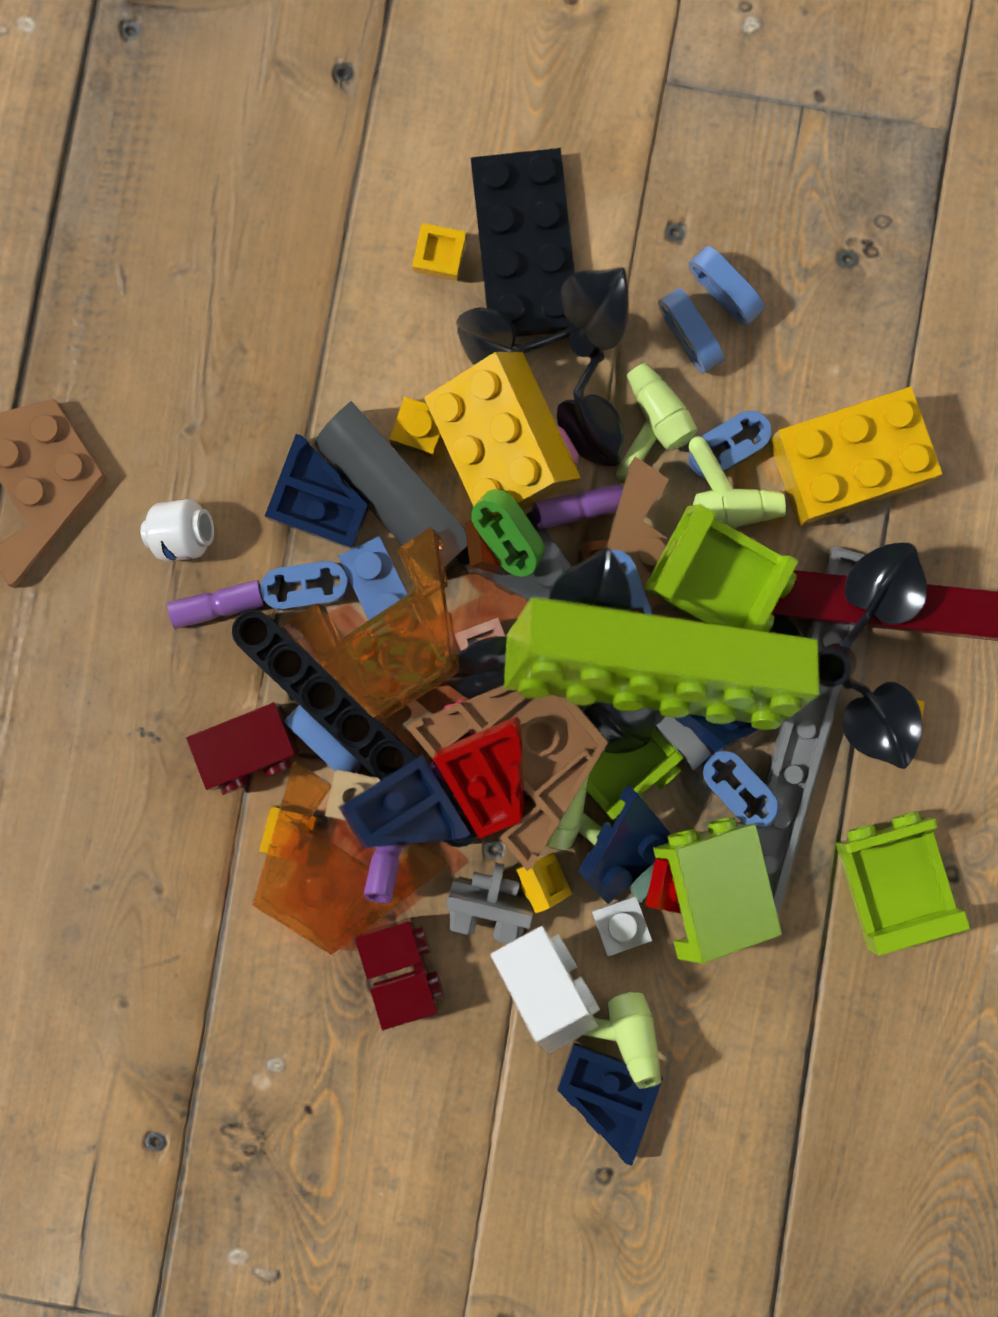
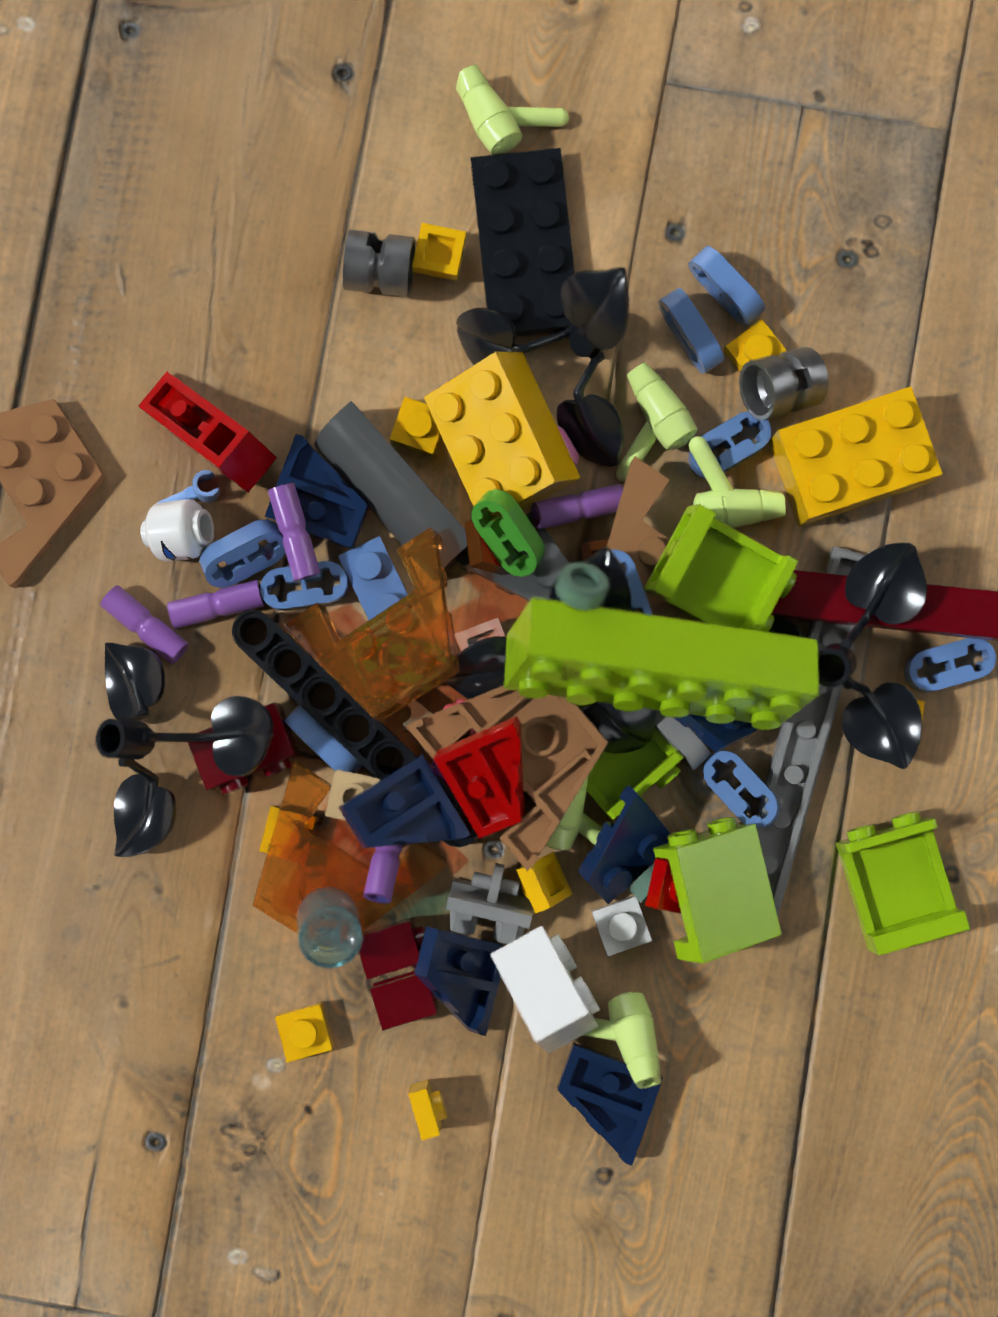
none -> black plant [96,642,274,857]
none -> medium lavender piece [100,585,189,665]
none -> red slope [138,371,277,493]
none -> light blue hand [157,470,220,503]
none -> medium blue beam [199,519,285,588]
none -> medium lavender piece [268,483,321,581]
none -> yellow plate [275,1002,334,1063]
none -> clear light blue wheel [296,887,363,969]
none -> flat silver wheel [343,229,415,298]
none -> yellow plate [408,1079,448,1141]
none -> dark blue wing [414,926,505,1036]
none -> yellowish green piece [456,65,569,155]
none -> sand green tile [555,562,609,610]
none -> yellow plate [723,319,787,372]
none -> flat silver wheel [739,347,829,420]
none -> medium blue beam [904,638,996,692]

